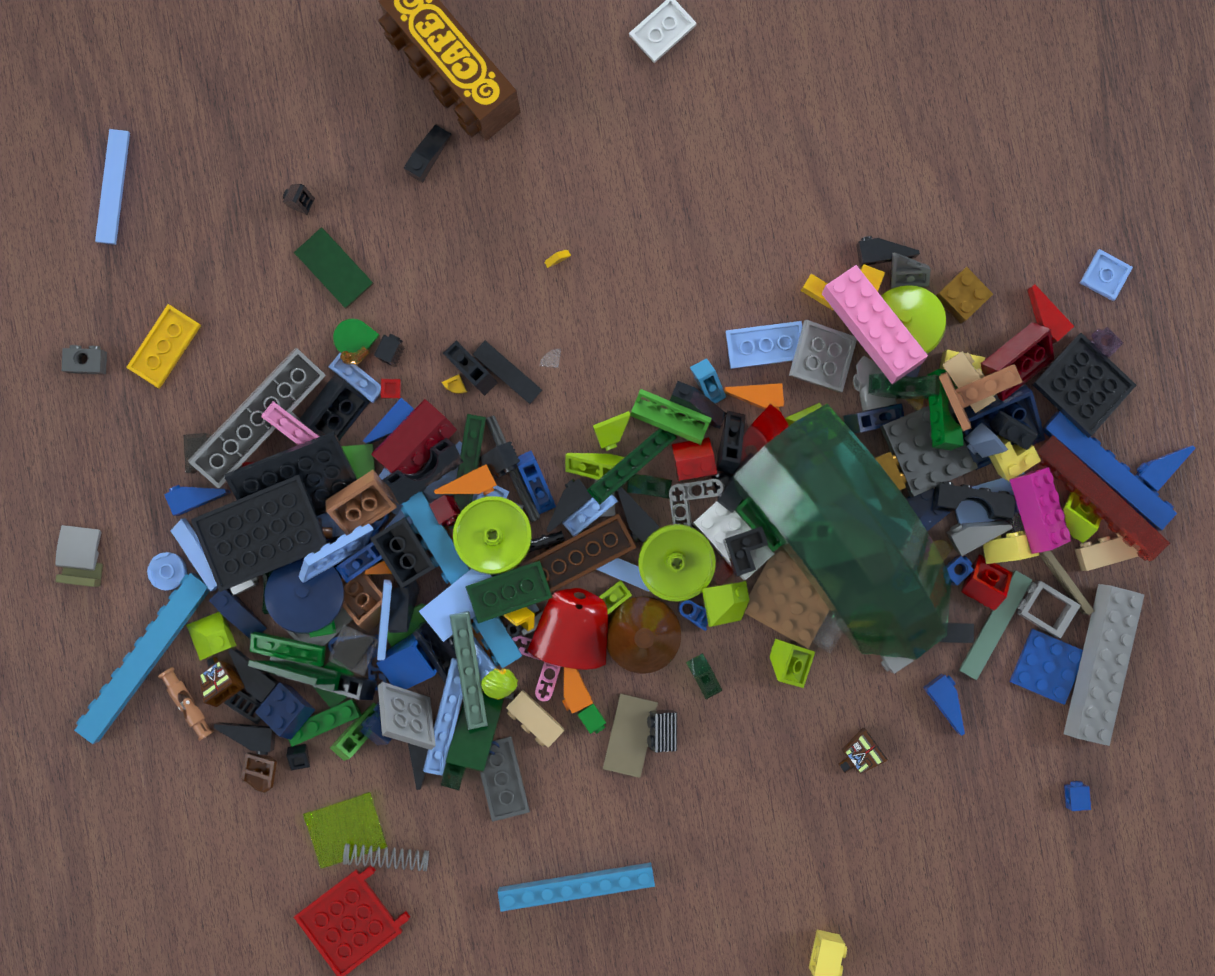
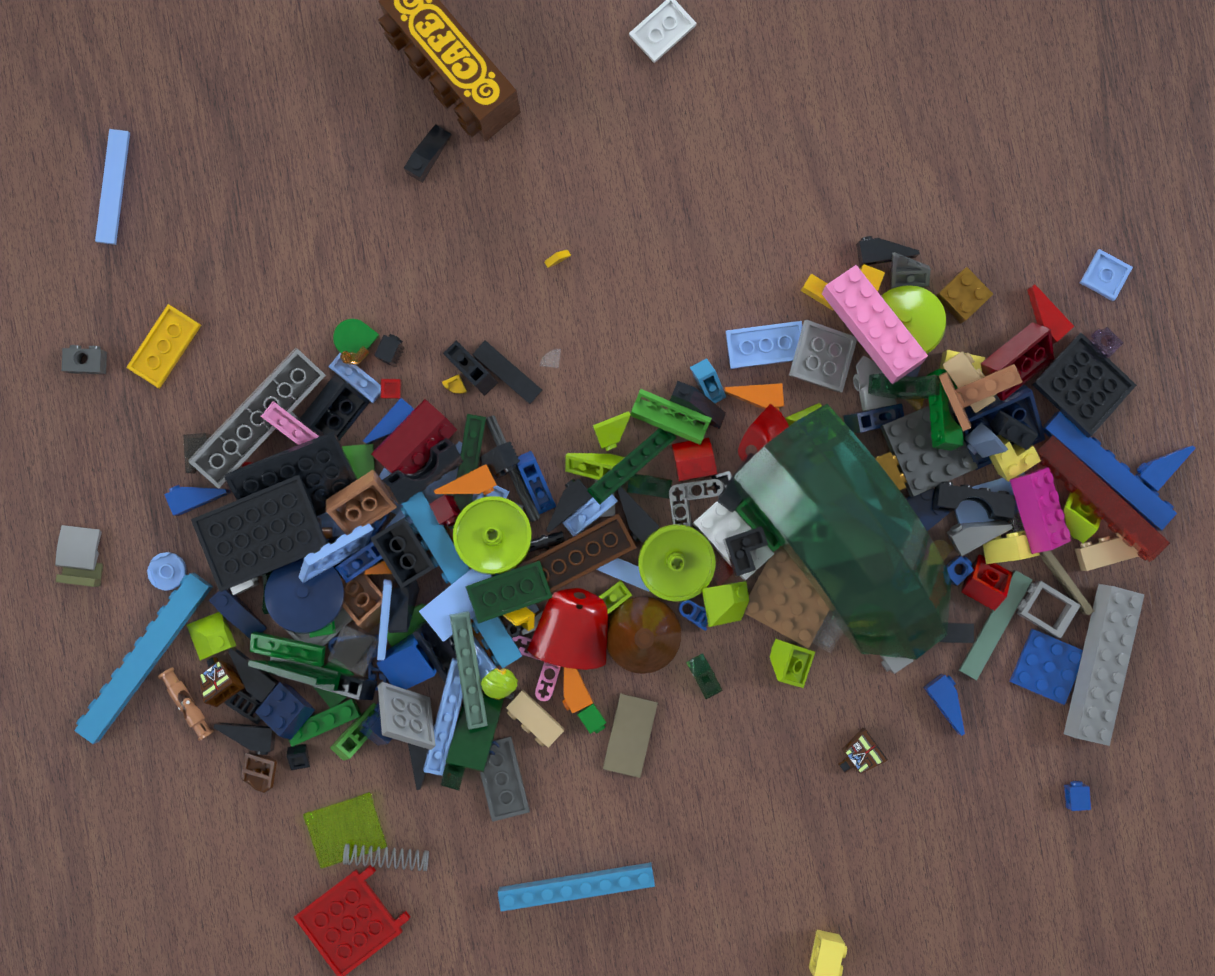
light blue tile [171,518,218,592] -> none
black slope [283,184,315,215] -> none
dark green tile [294,227,374,309] -> none
black brick [647,710,677,753] -> none
black slope [716,410,746,474] -> none

